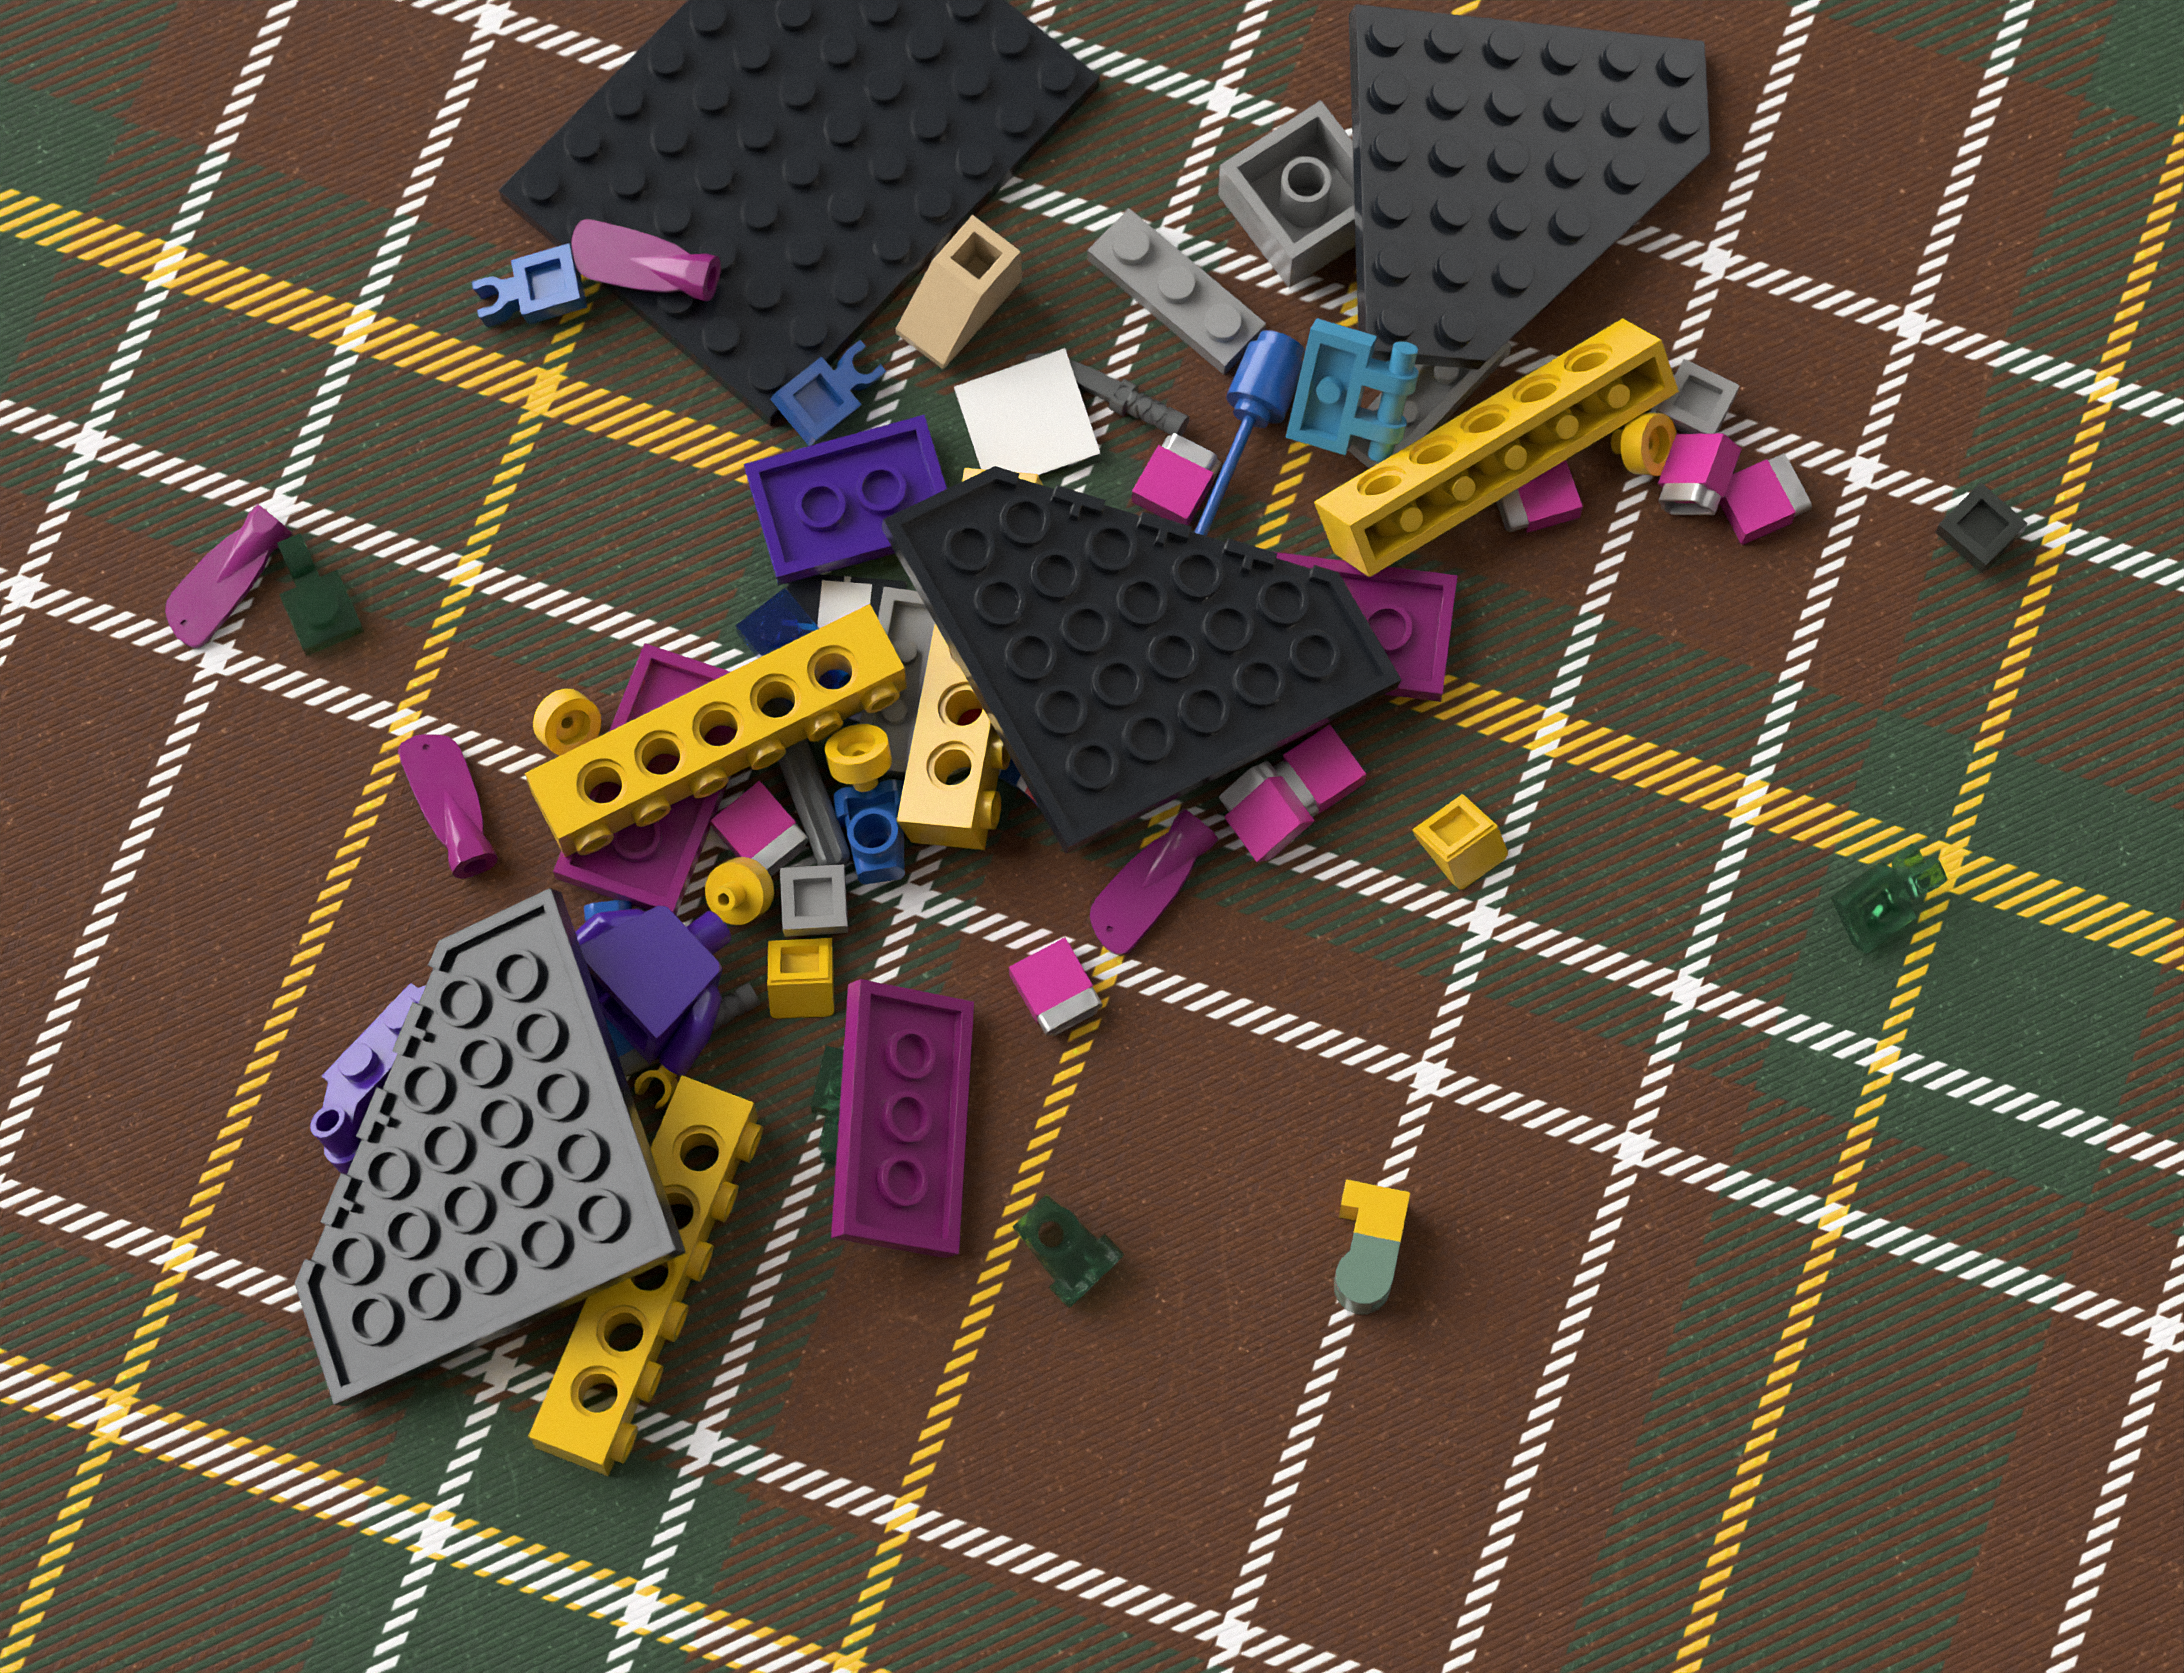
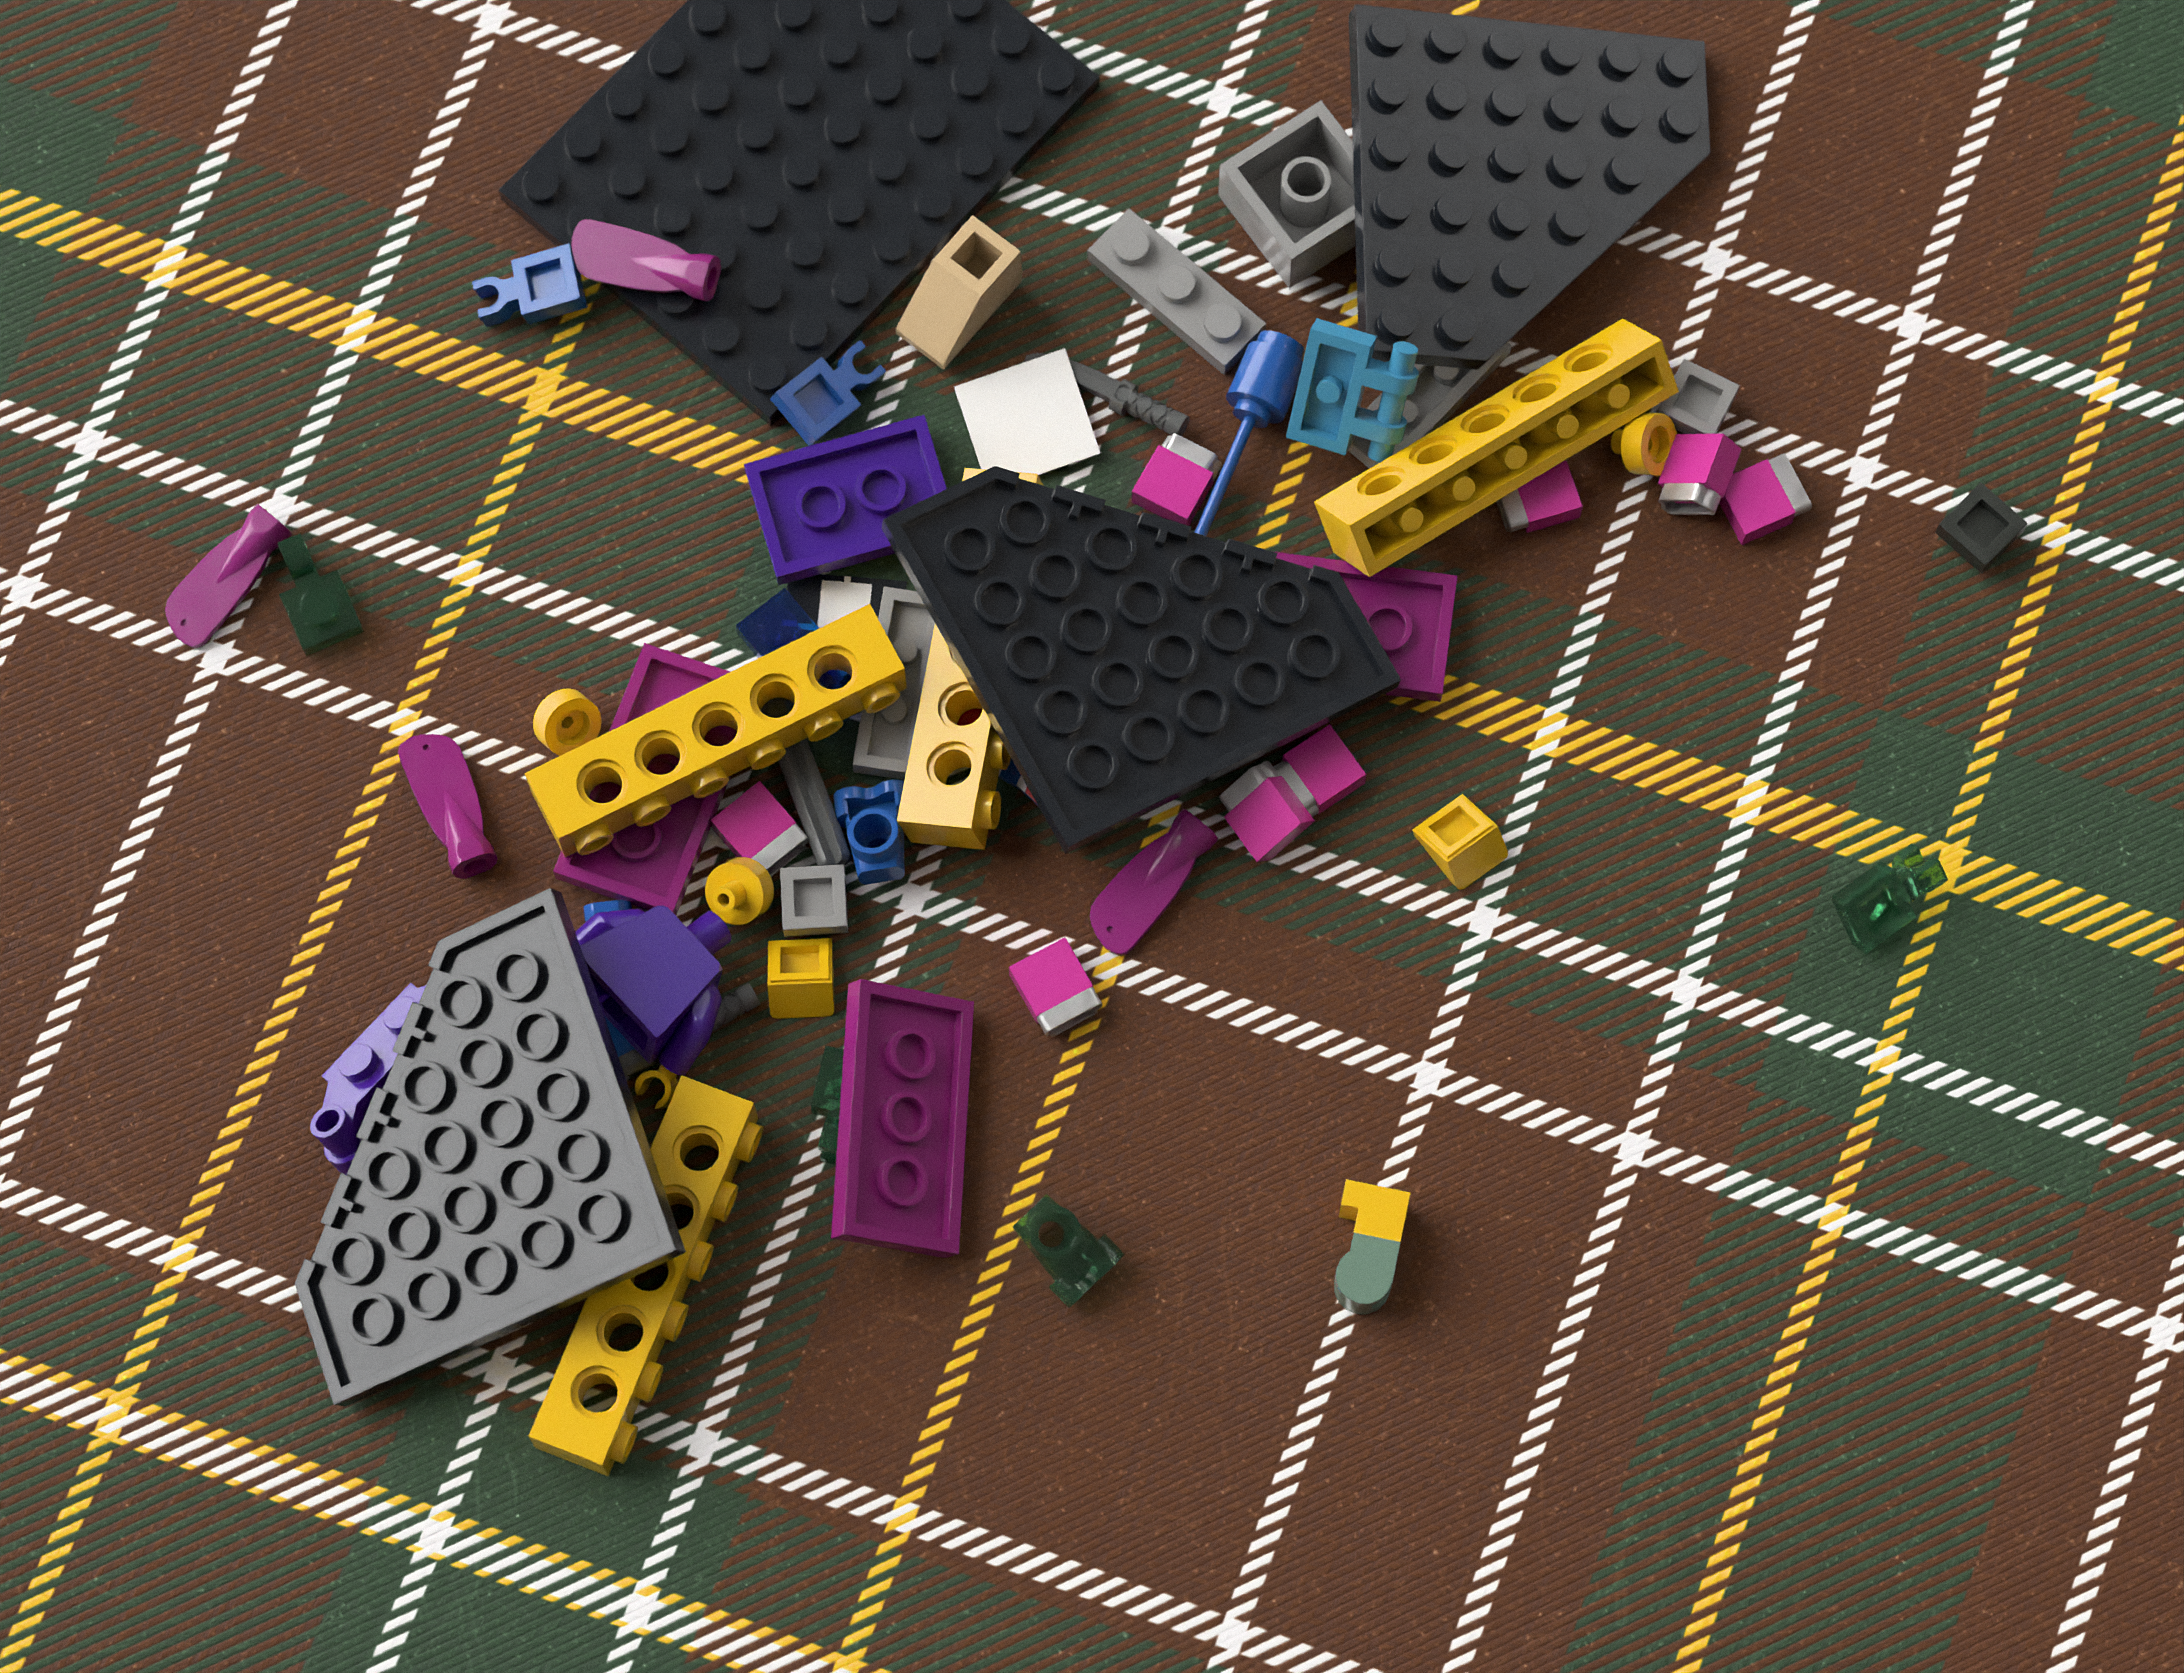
yellow tile [825,724,892,792] -> none

